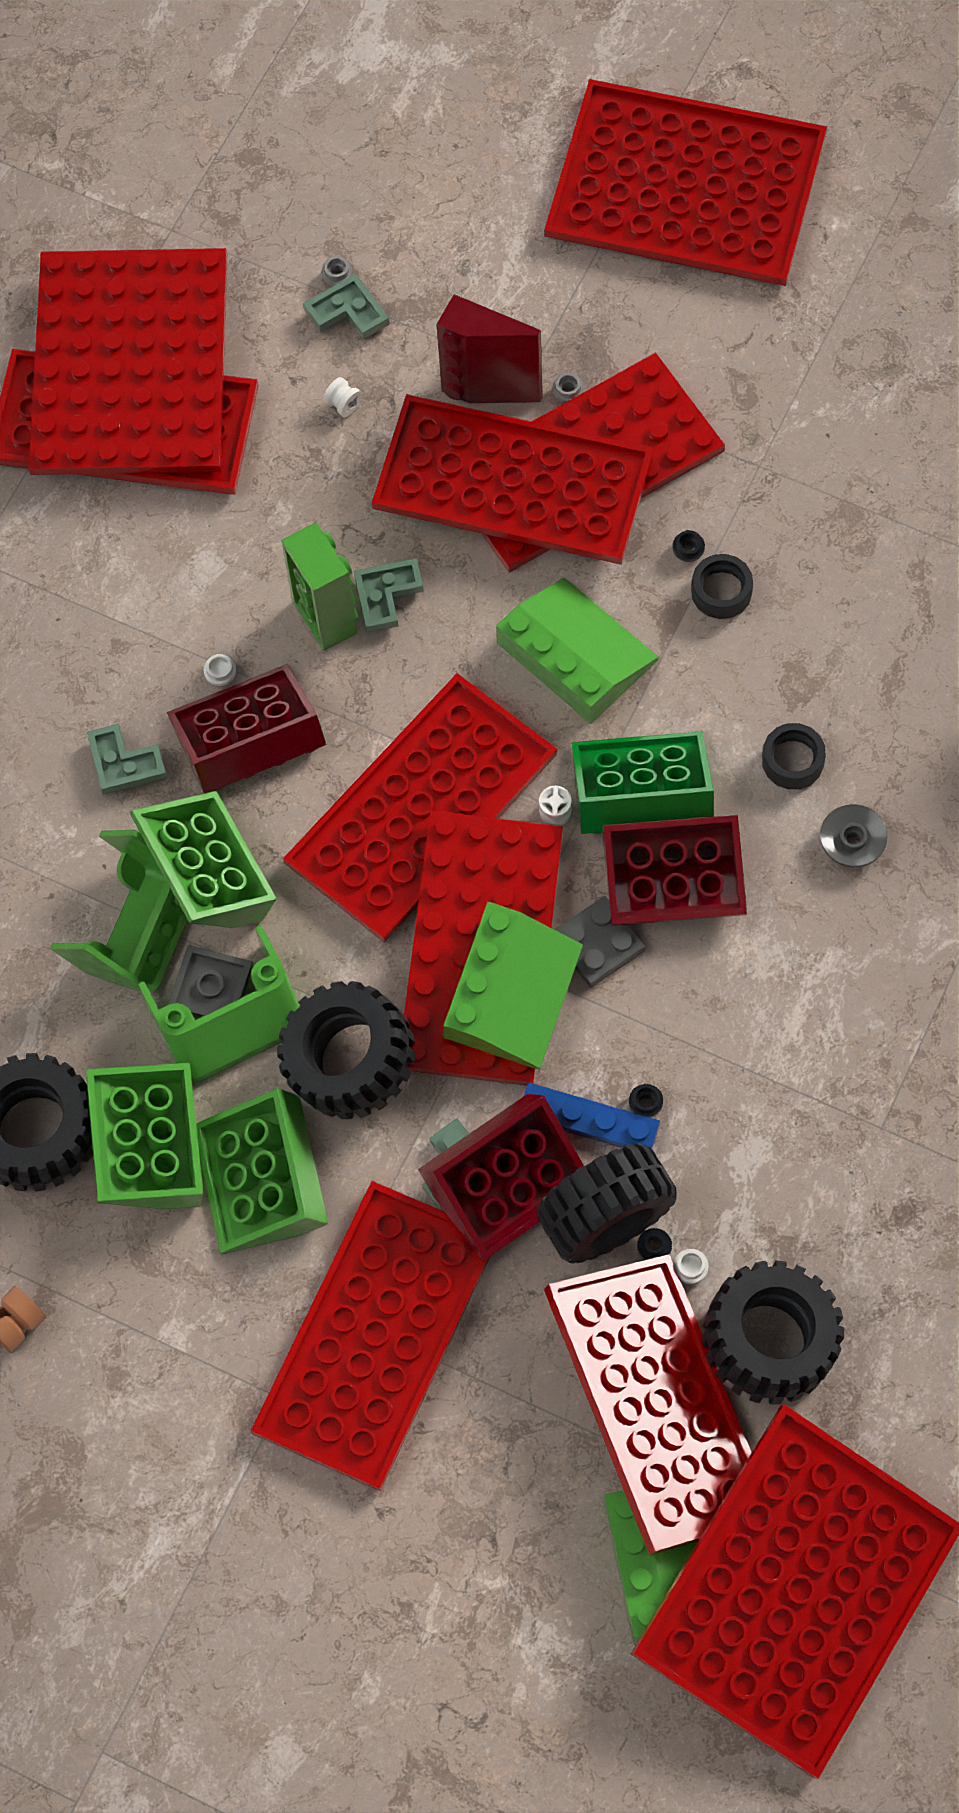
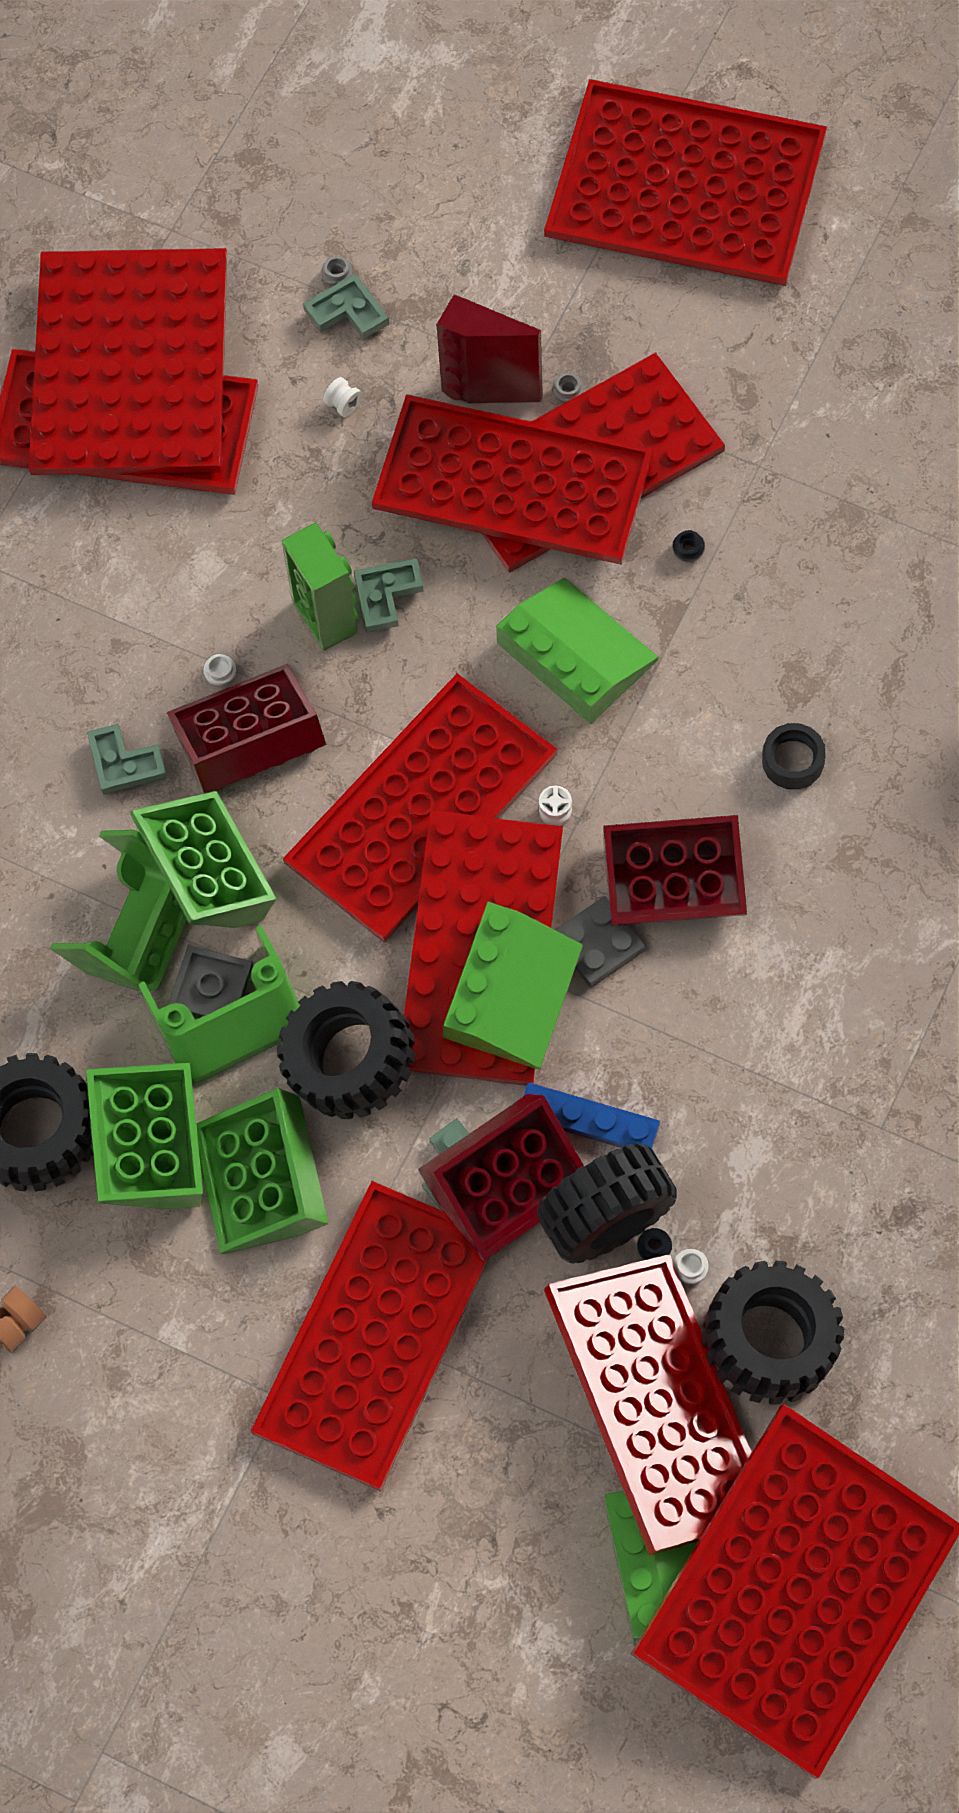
green slope [571,731,714,834] -> none
black plate [629,1084,663,1118] -> none
black tyre [691,554,753,619] -> none
dark grey dish [820,804,888,867] -> none

